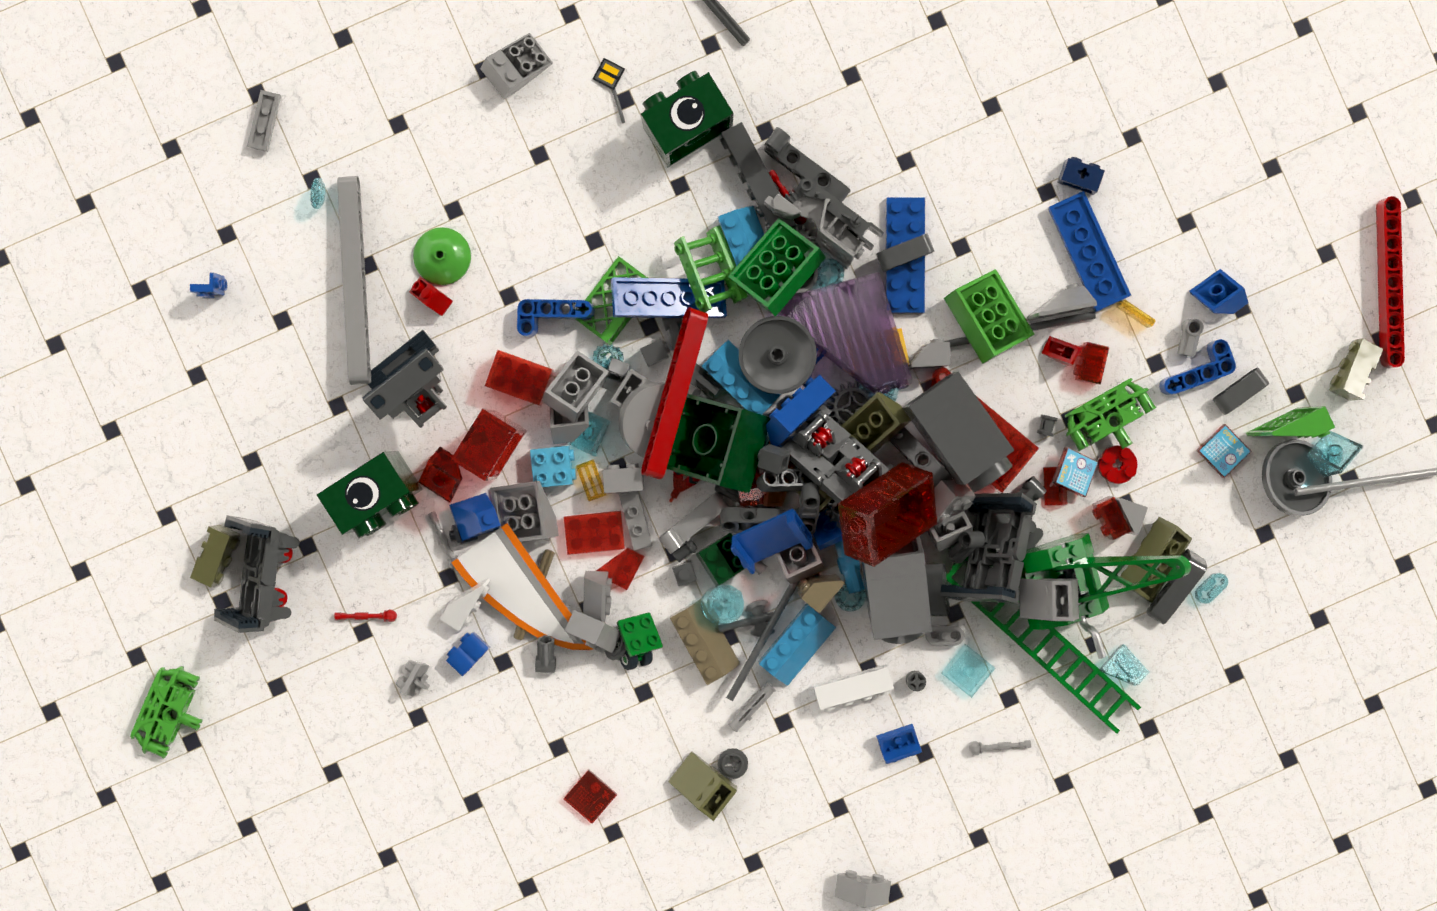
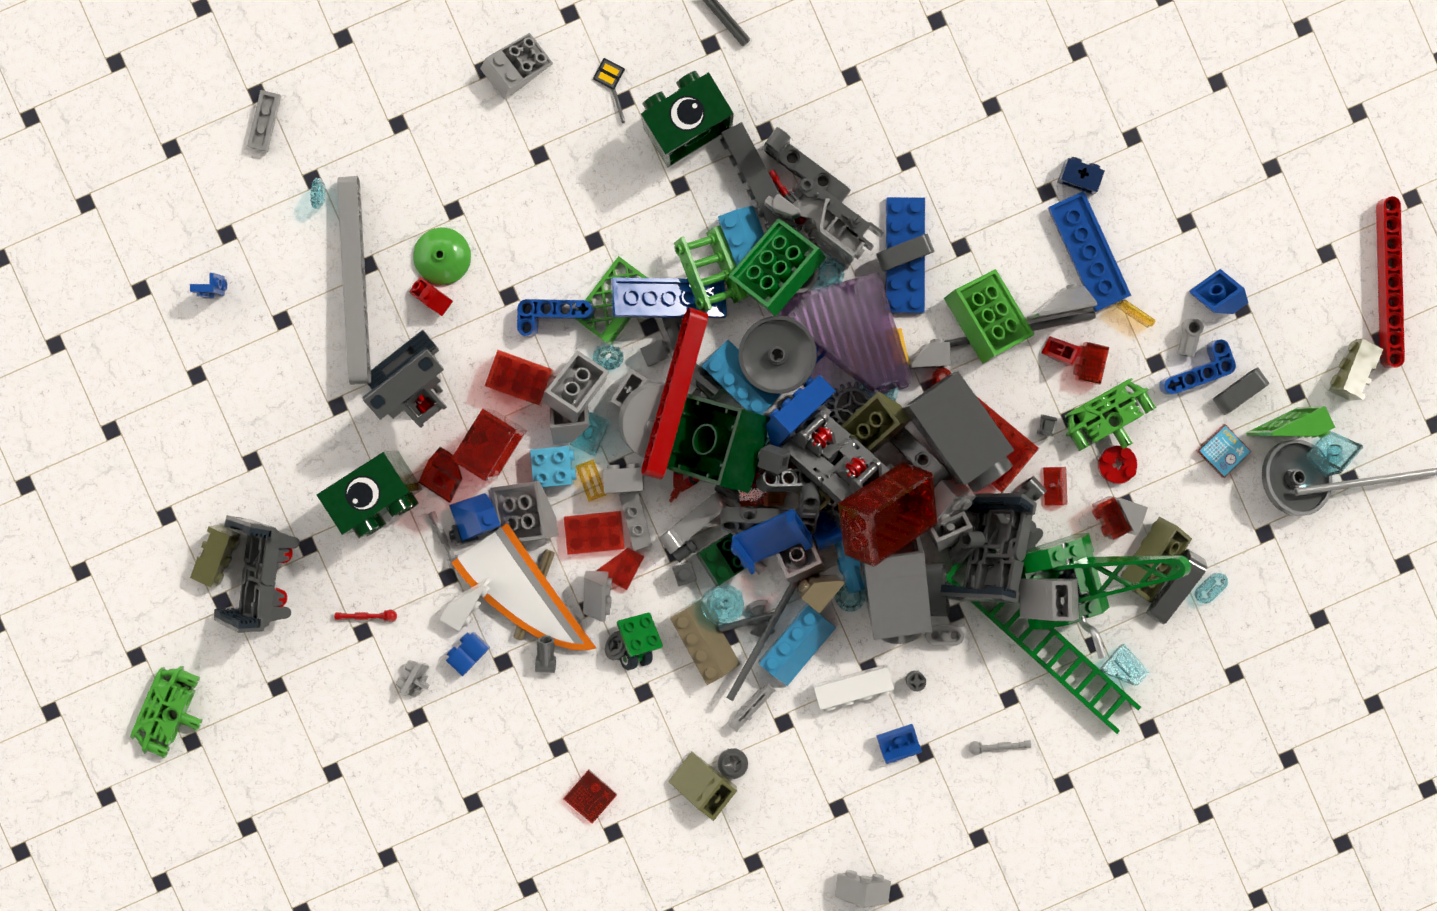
light grey brick [564,610,621,653] -> none
slope [606,358,629,382] -> none
clear light blue plate [942,644,995,698] -> none
tile [1052,447,1098,497] -> none

